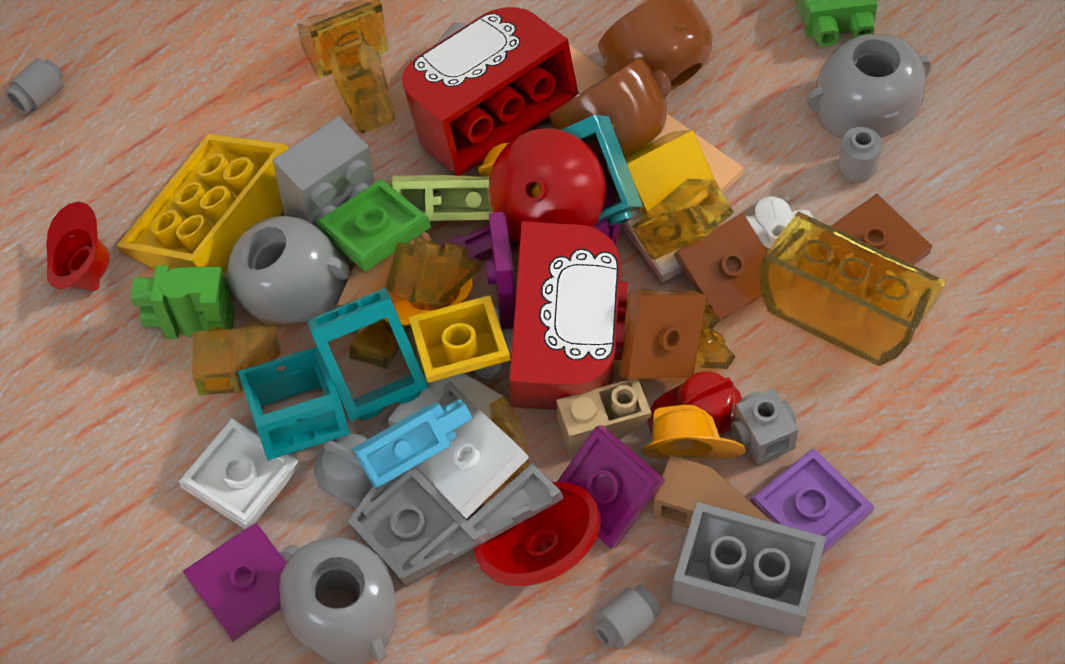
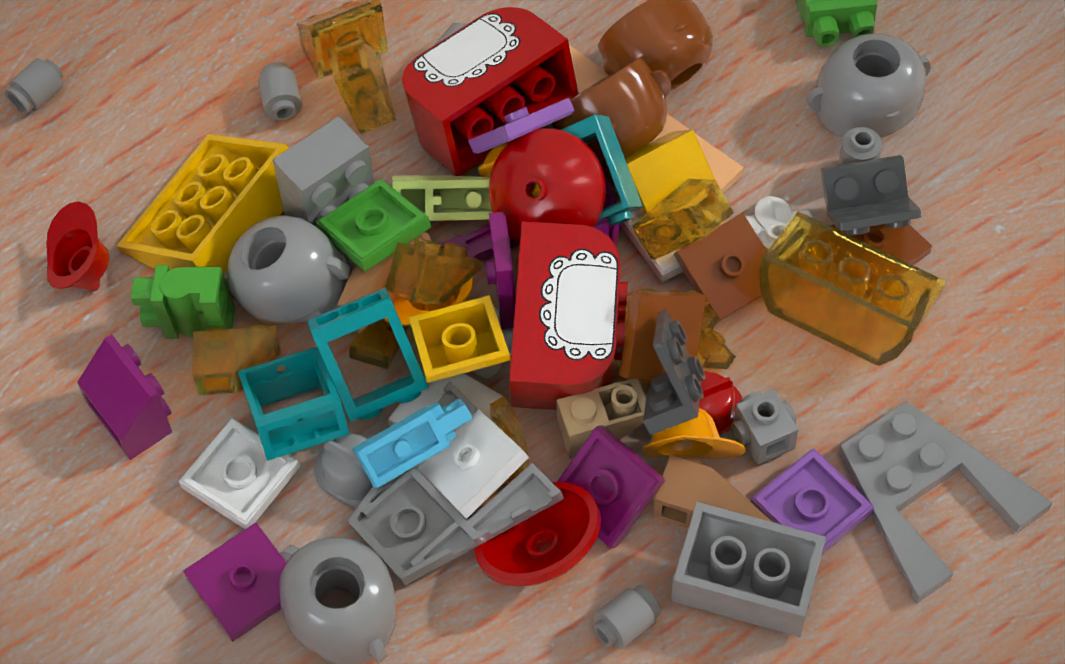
none -> magenta slope [77,334,172,460]
none -> light grey brick [258,62,302,121]
none -> medium lavender plate [468,98,575,154]
none -> dark grey bracket [643,309,705,435]
none -> dark grey bracket [821,155,921,235]
none -> light grey wing [839,401,1052,604]

